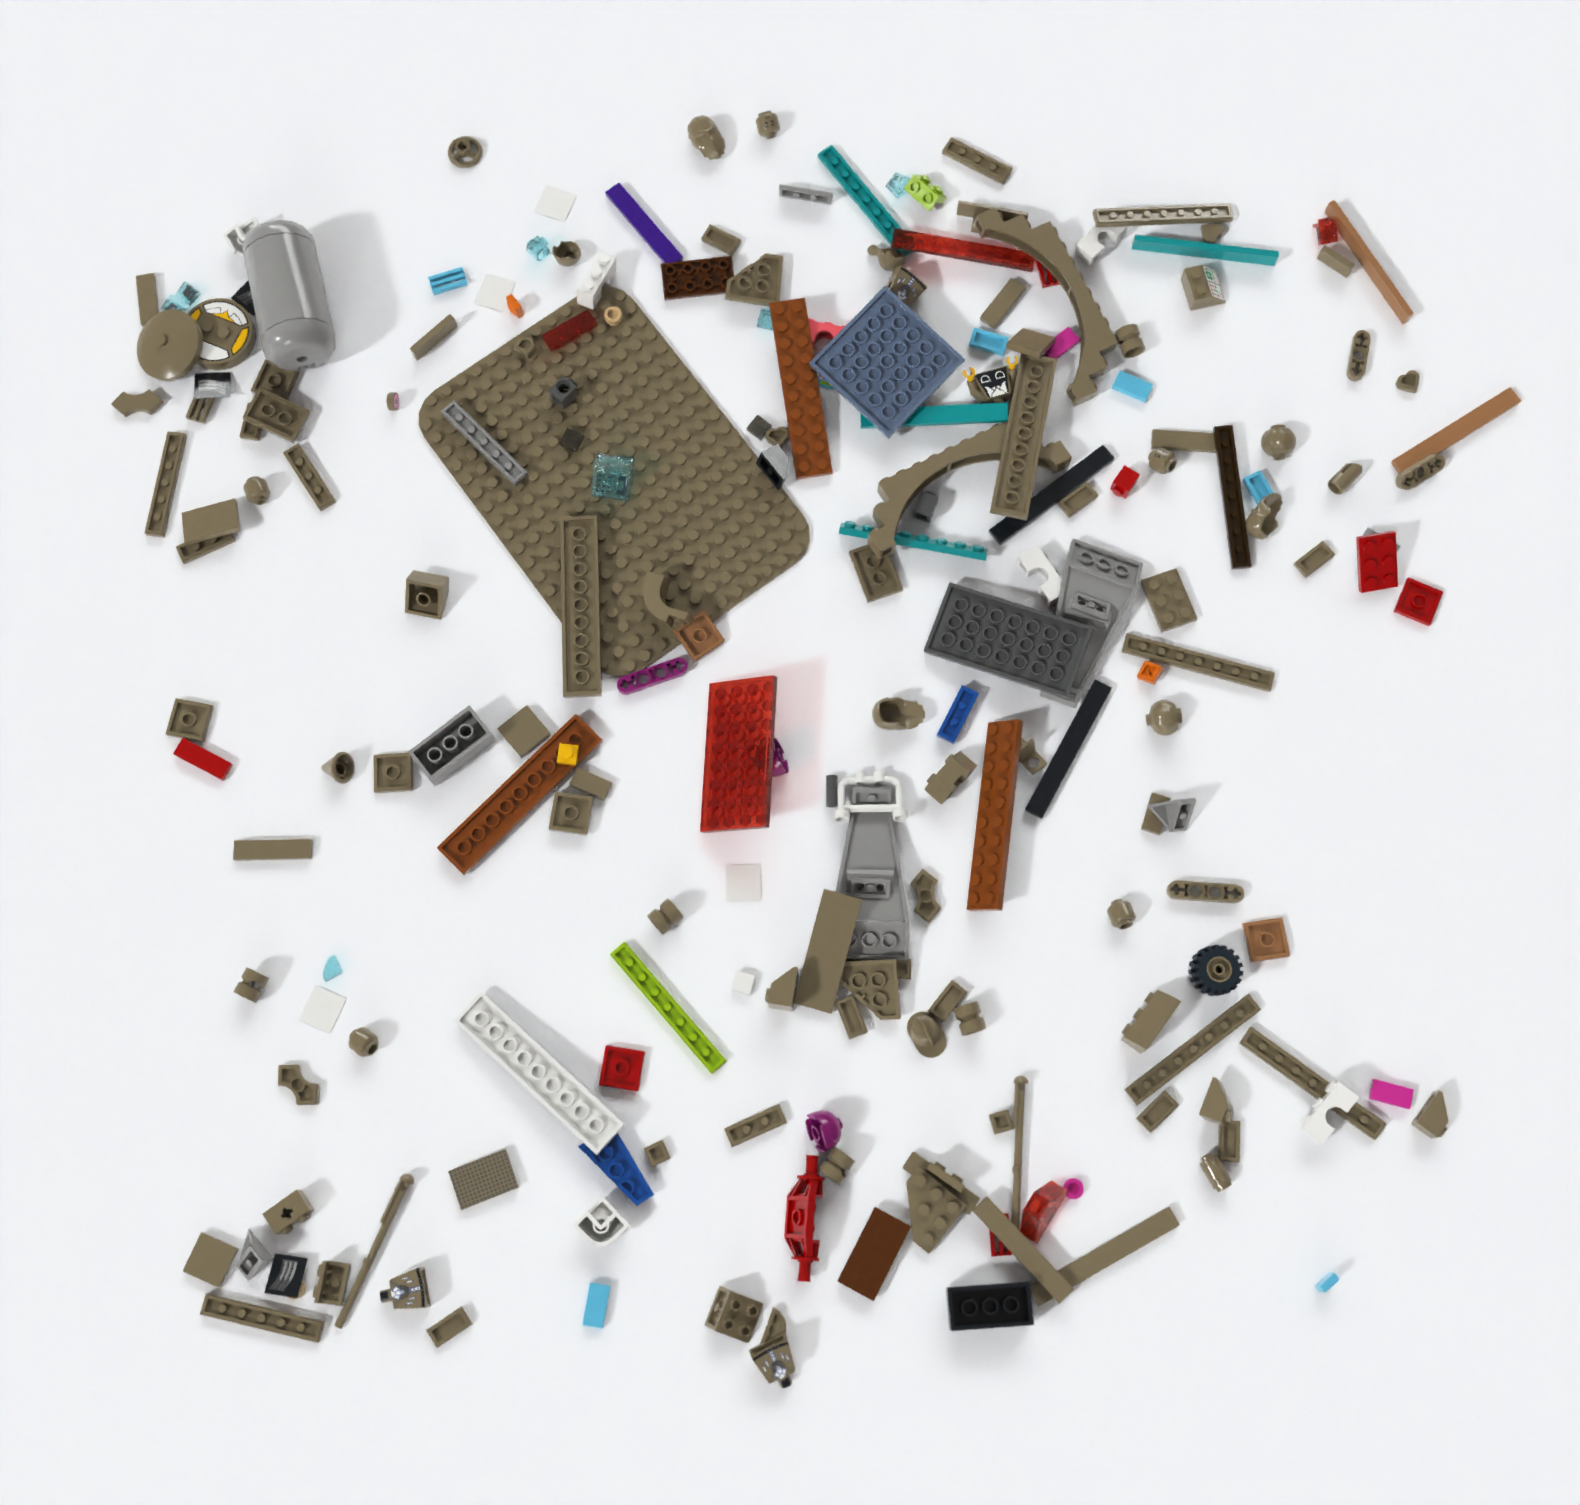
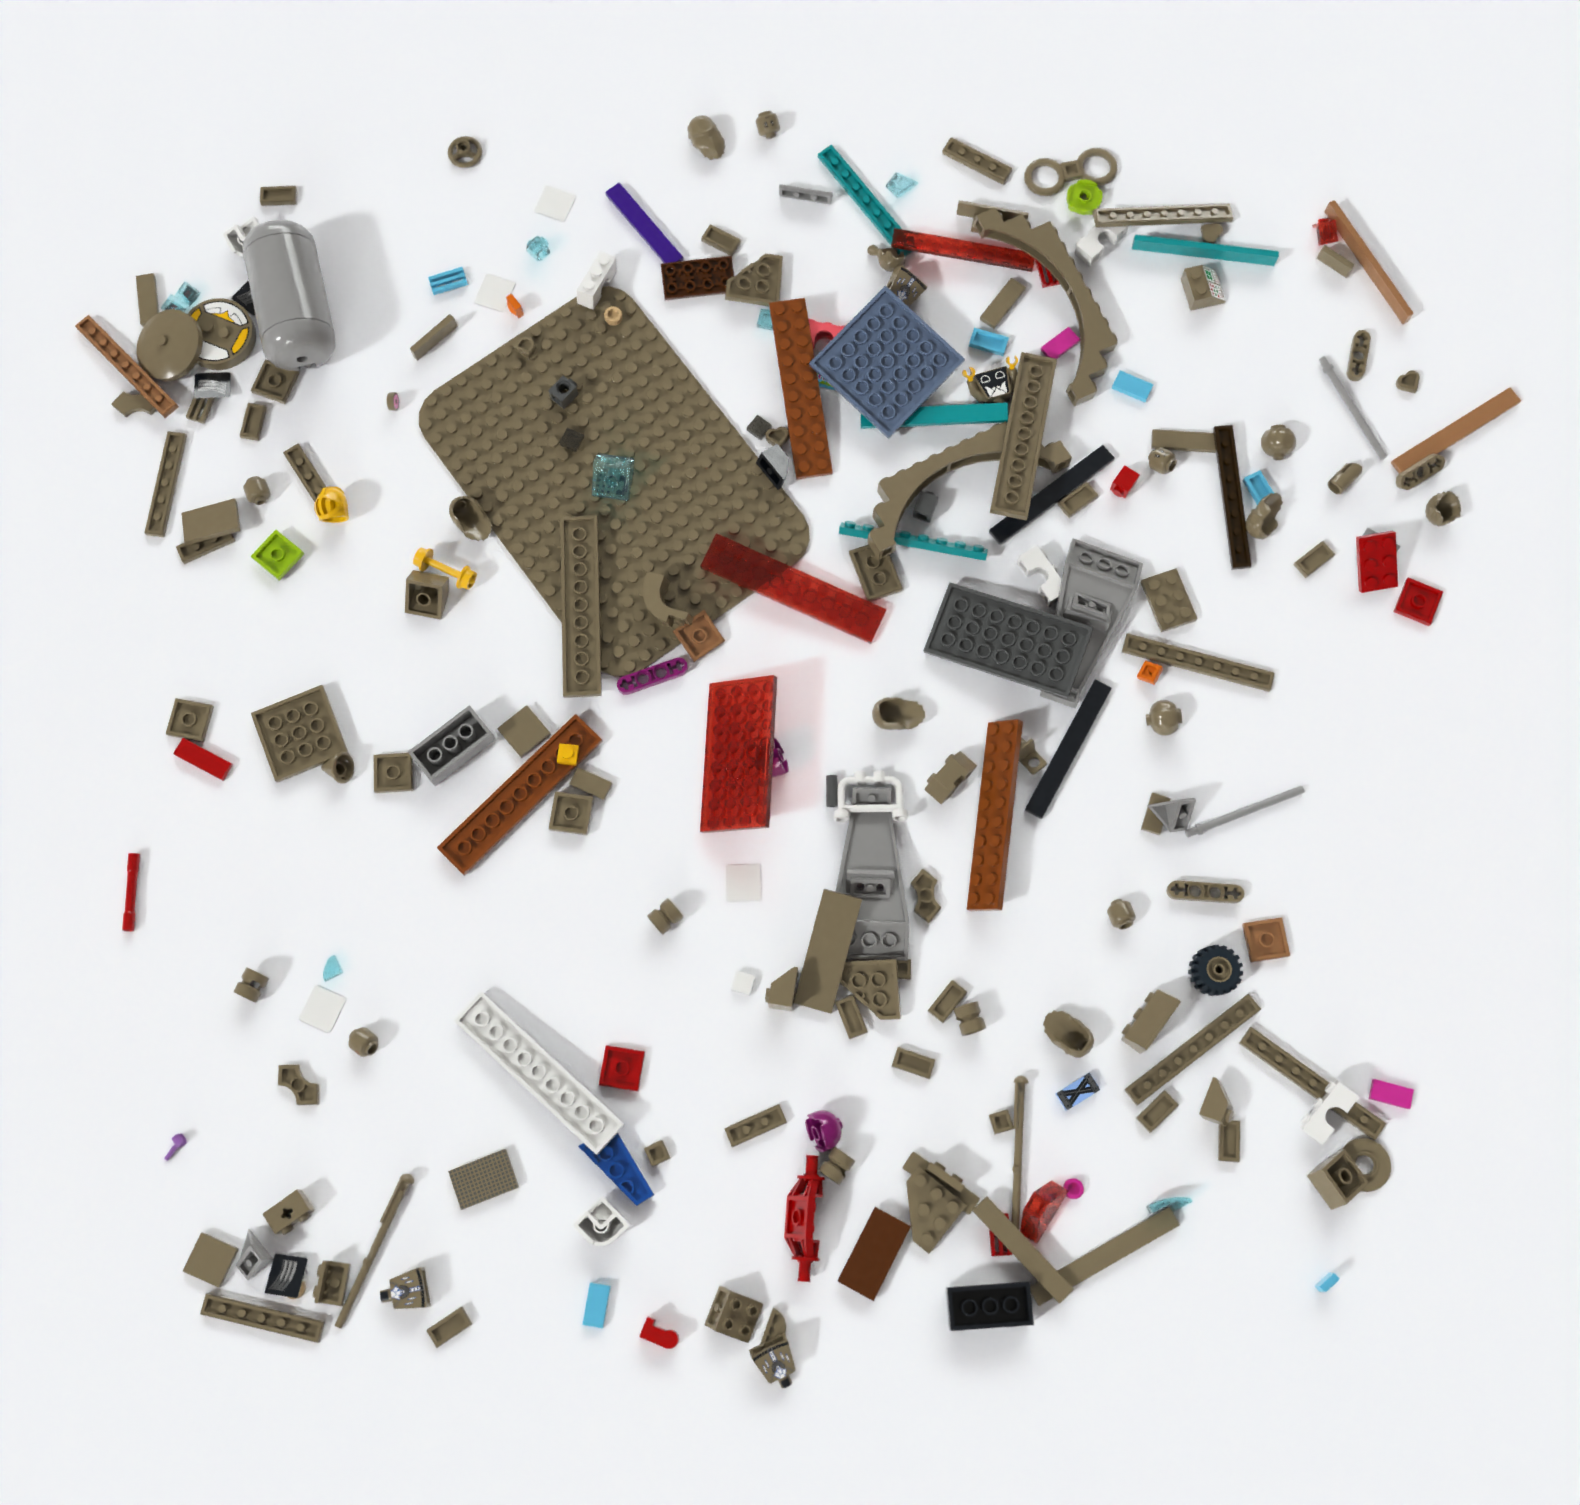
dark tan tile [233,839,313,861] -> none
dark tan plate [242,387,310,444] -> none
light grey tile [440,400,529,486] -> none
clear red tile [541,309,598,352] -> none
dark tan hair [552,241,581,267] -> none
lime tile [610,941,727,1074] -> none
lime bracket [904,174,947,211] -> none
dark tan piece [907,1012,946,1058] -> none
blue plate [937,685,979,744] -> none
dark tan tile [1006,328,1056,358] -> none
dark tan wheel [1115,324,1145,358] -> none
dark tan head [1199,1153,1232,1192] -> none
dark tan slope [1411,1090,1449,1139] -> none
none -> medium nougat tile [75,315,179,418]
none -> red piece [122,853,140,932]
none -> medium lavender hand [164,1133,187,1161]
none -> lime plate [250,530,305,581]
none -> dark tan plate [250,685,349,783]
none -> dark tan tile [260,186,297,206]
none -> yellow helmet [314,486,349,523]
none -> yellow piece [413,547,477,590]
none -> dark tan hair [449,496,492,541]
none -> red leg [639,1316,680,1349]
none -> clear red plate [700,533,887,644]
none -> dark tan tile [892,1047,936,1079]
none -> dark tan bar [1024,148,1117,196]
none -> dark tan hair [1043,1010,1094,1058]
none -> tile [1056,1072,1101,1111]
none -> lime plate [1066,179,1103,215]
none -> clear light blue slope [1146,1197,1193,1213]
none -> light grey bar [1185,786,1305,837]
none -> dark tan slope [1307,1148,1369,1210]
none -> light grey bar [1319,356,1387,460]
none -> dark tan piece [1342,1138,1391,1192]
none -> dark tan hair [1425,491,1461,526]

